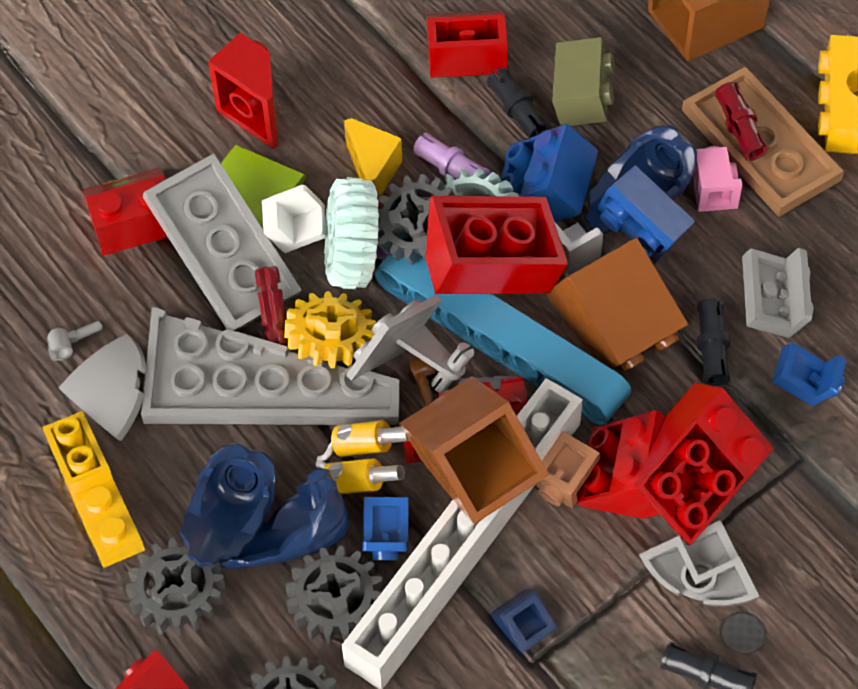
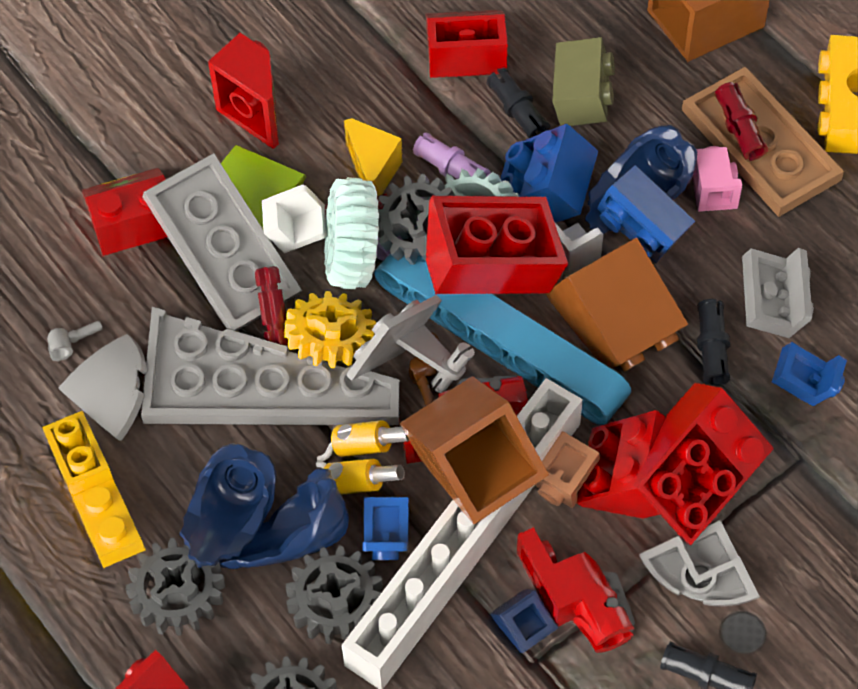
none -> red plate [517,527,635,653]

